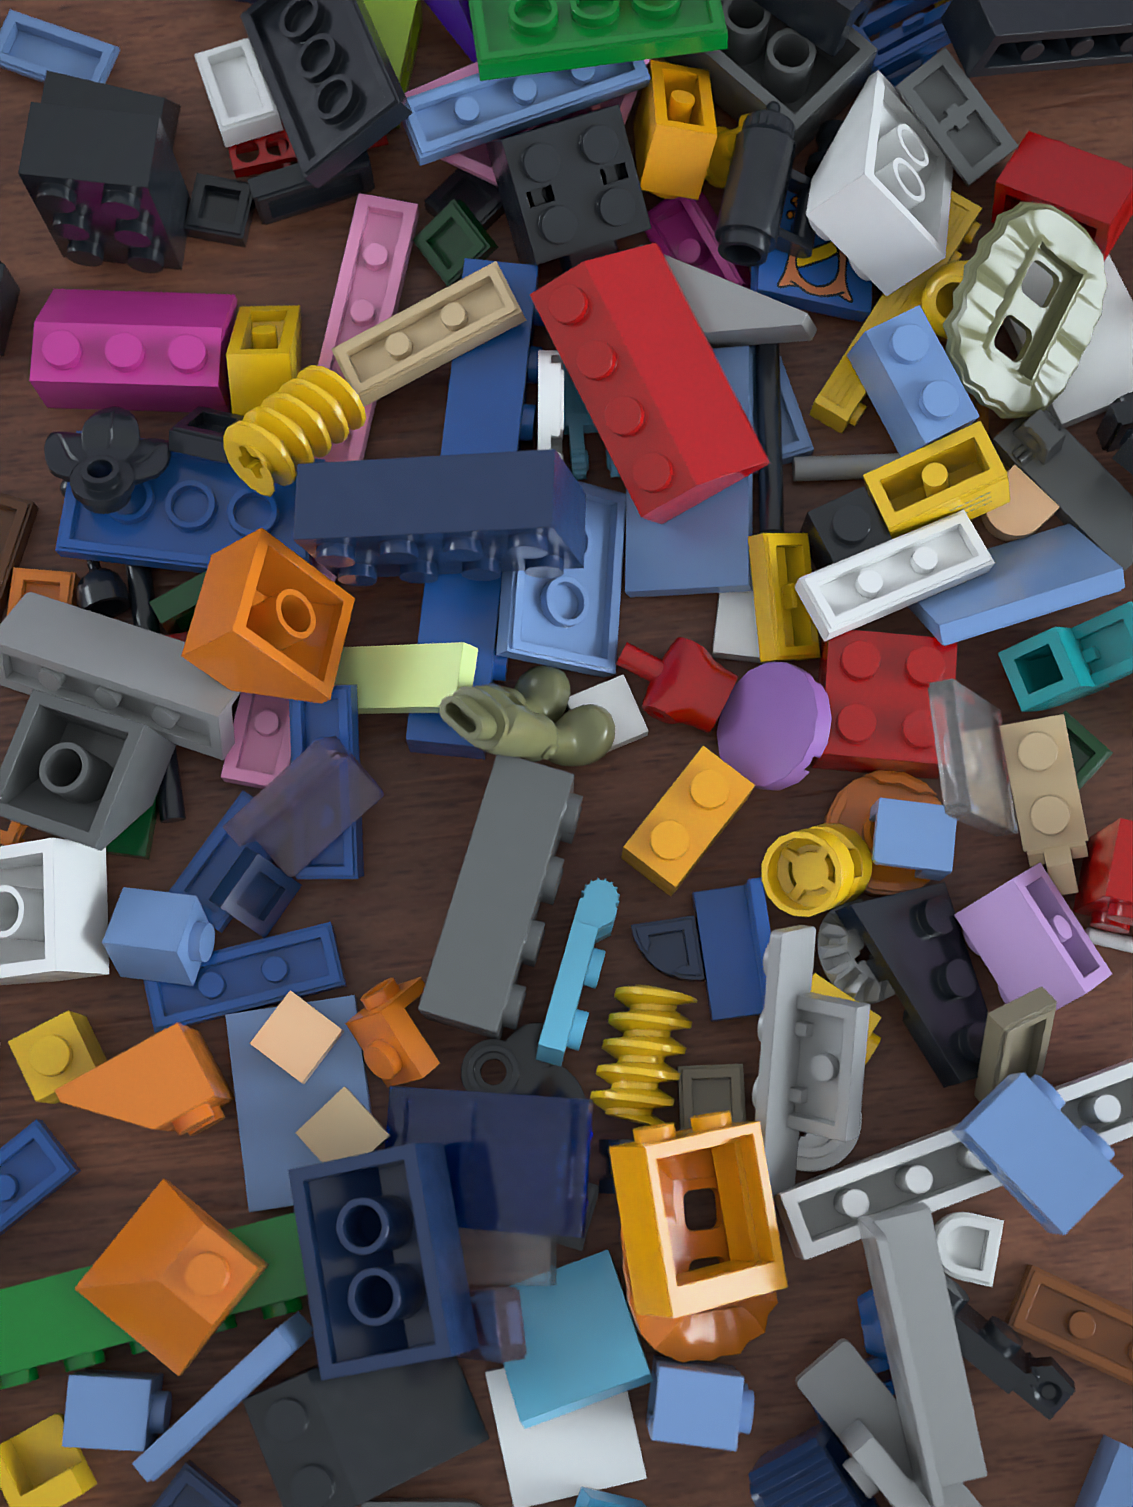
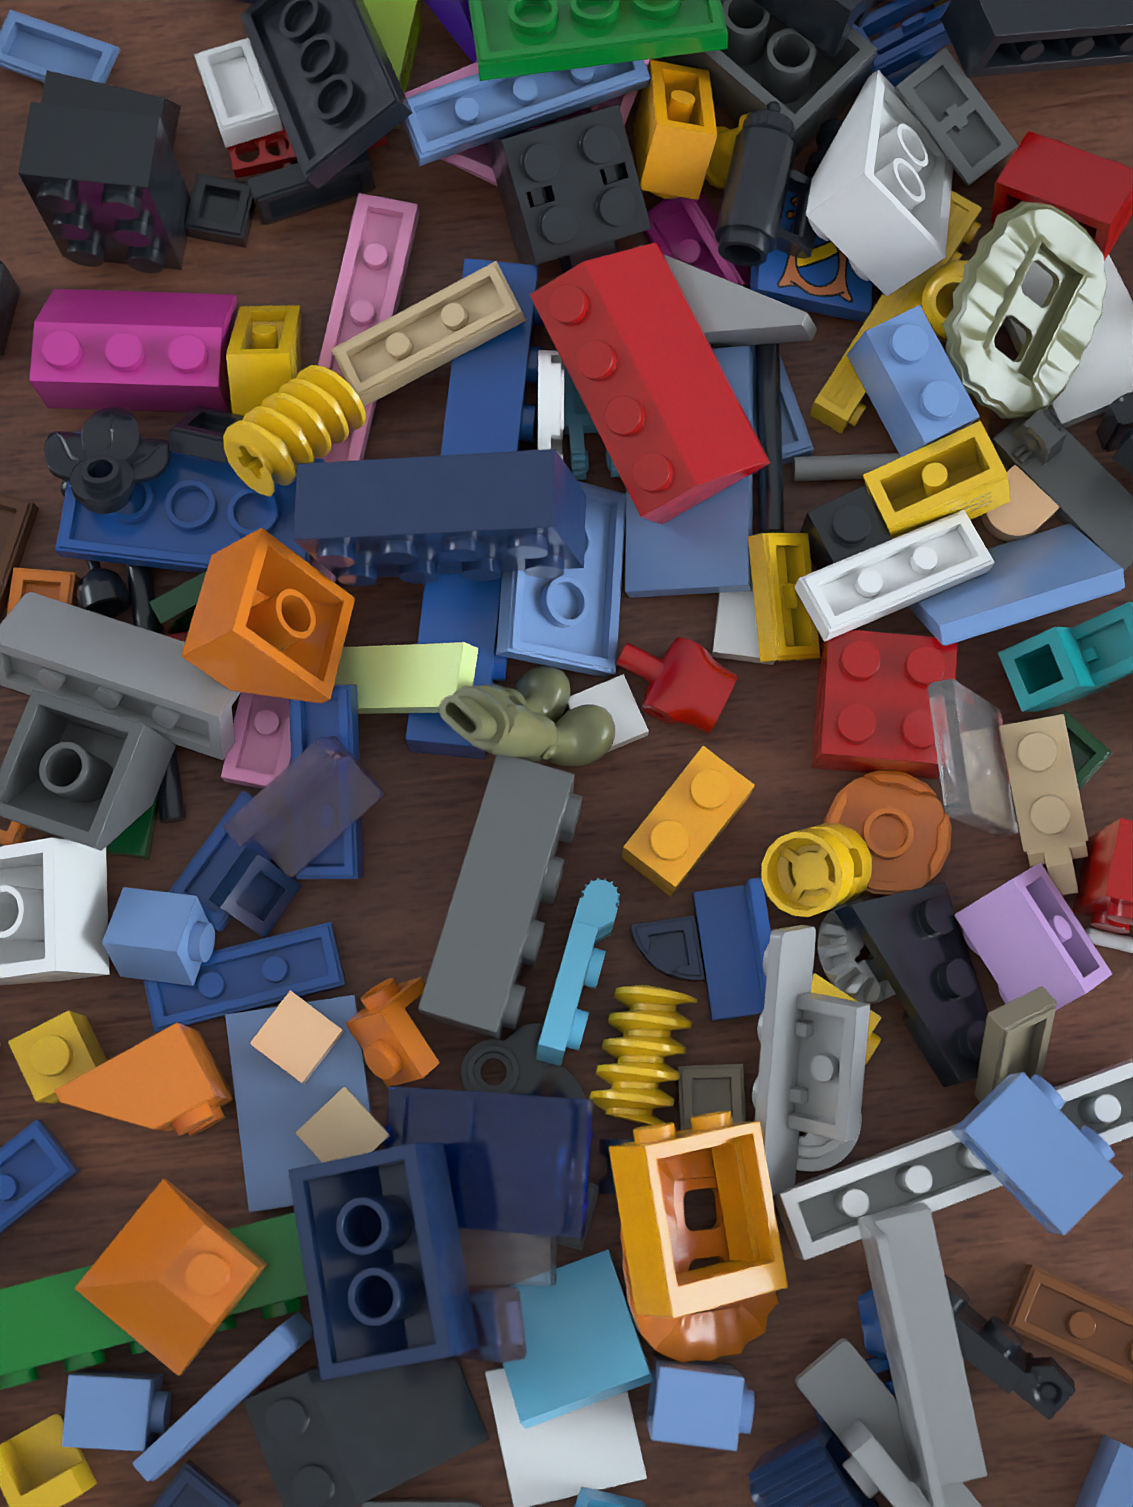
dark green tile [412,199,498,287] -> none
black tile [424,168,505,231] -> none
medium lavender tile [717,662,832,791] -> none
medium blue panel [869,797,958,881] -> none
white tile [934,1212,1004,1287] -> none

